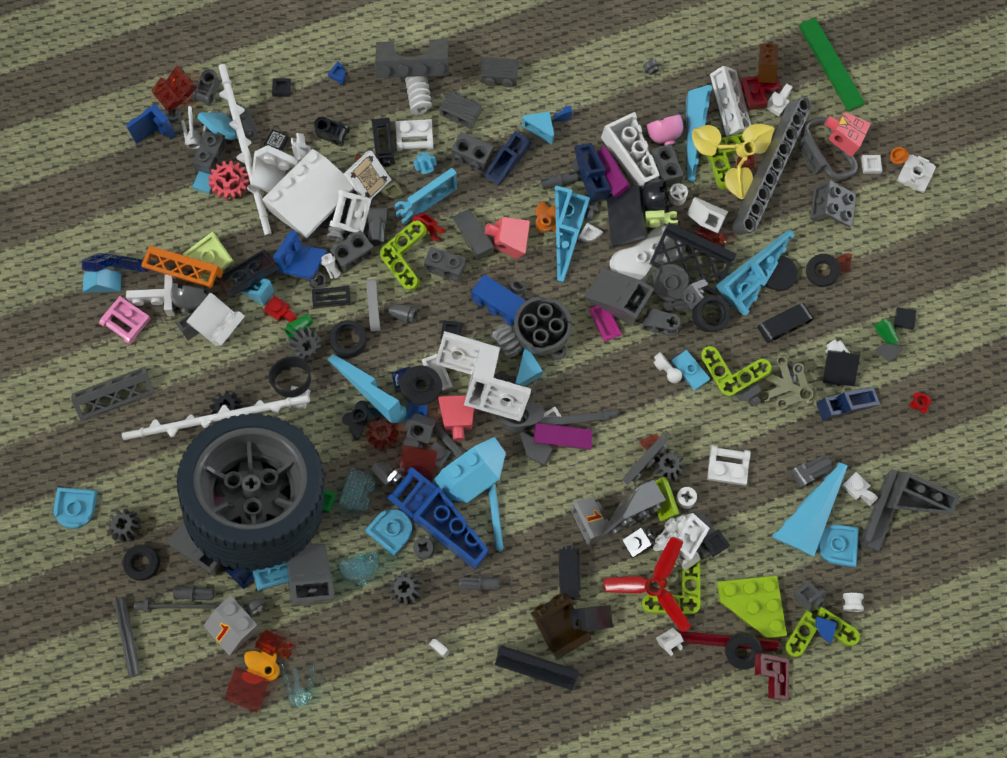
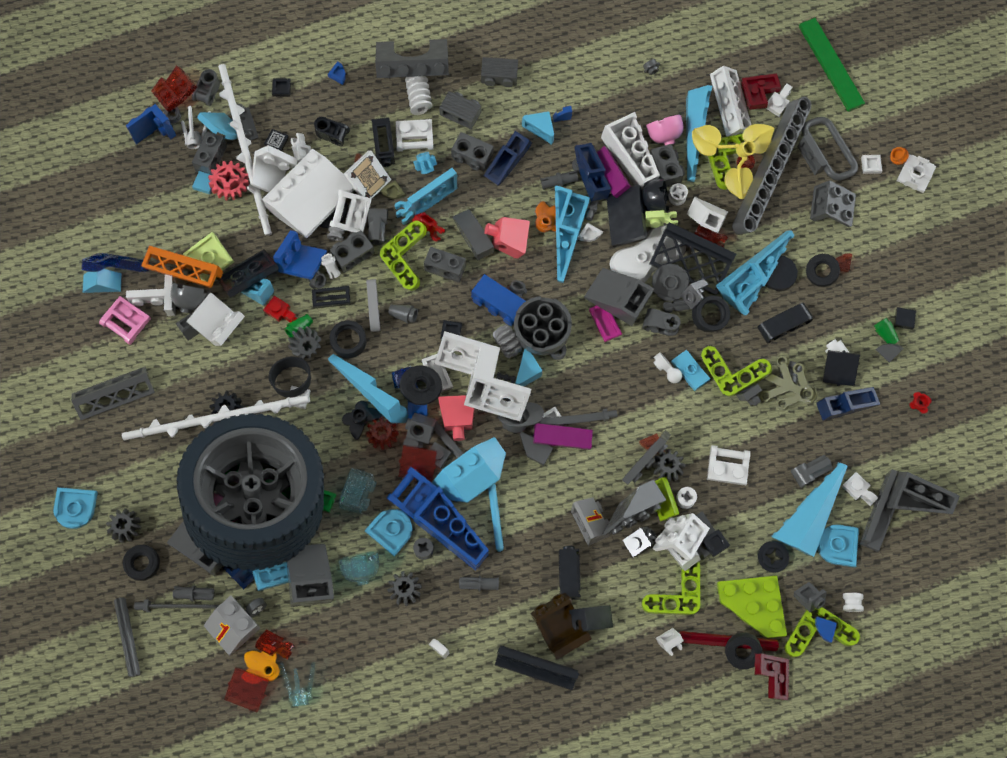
flat silver bracket [370,461,406,485] -> none
red piece [603,536,691,632] -> none
reddish brown brick [758,43,778,83] -> none
coral torso [824,113,871,157] -> none
none -> black gear [757,541,789,573]

